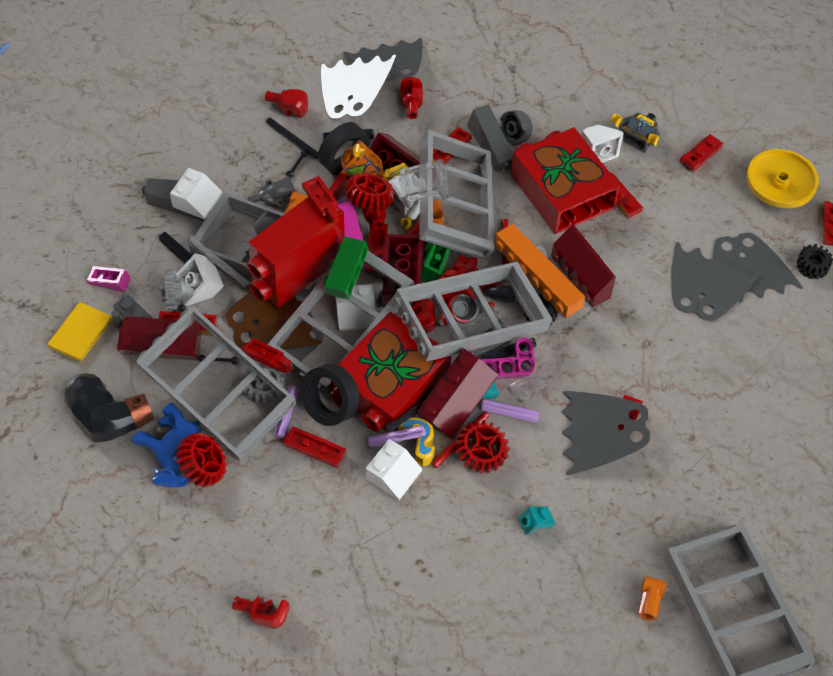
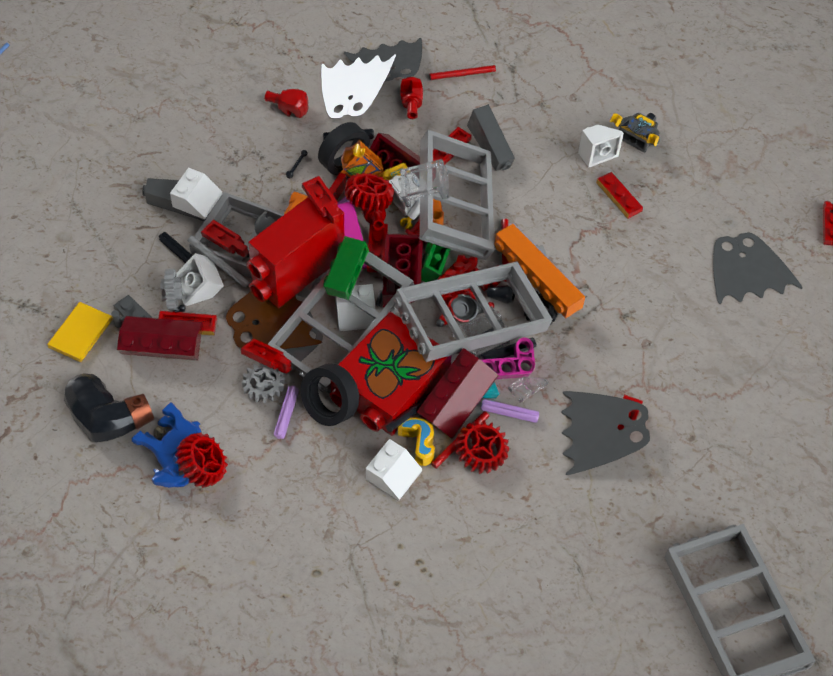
dark pink slope [86,266,131,292] -> none
light grey window [136,306,296,461] -> none
black hinge [198,355,239,365] -> none
red piece [232,596,290,629] -> none
dark grey piece [247,176,295,209] -> none
black bar [266,117,318,159] -> none
red plate [283,426,347,468] -> none
lavender axle [368,425,426,447] -> none
red piece [411,298,436,333] -> none
dark grey cylinder [500,110,533,146] -> none
red brick [511,127,620,234] -> none
teal bracket [518,506,555,535] -> none
dark red slope [551,224,616,307] -> none
orange piece [638,575,666,621] -> none
dark grey piece [672,242,761,321] -> none
red plate [679,134,724,172] -> none
yellow dish [746,149,819,208] -> none
black tyre [796,244,833,279] -> none
none -> red hinge [201,220,249,258]
none -> red bar [429,65,496,80]

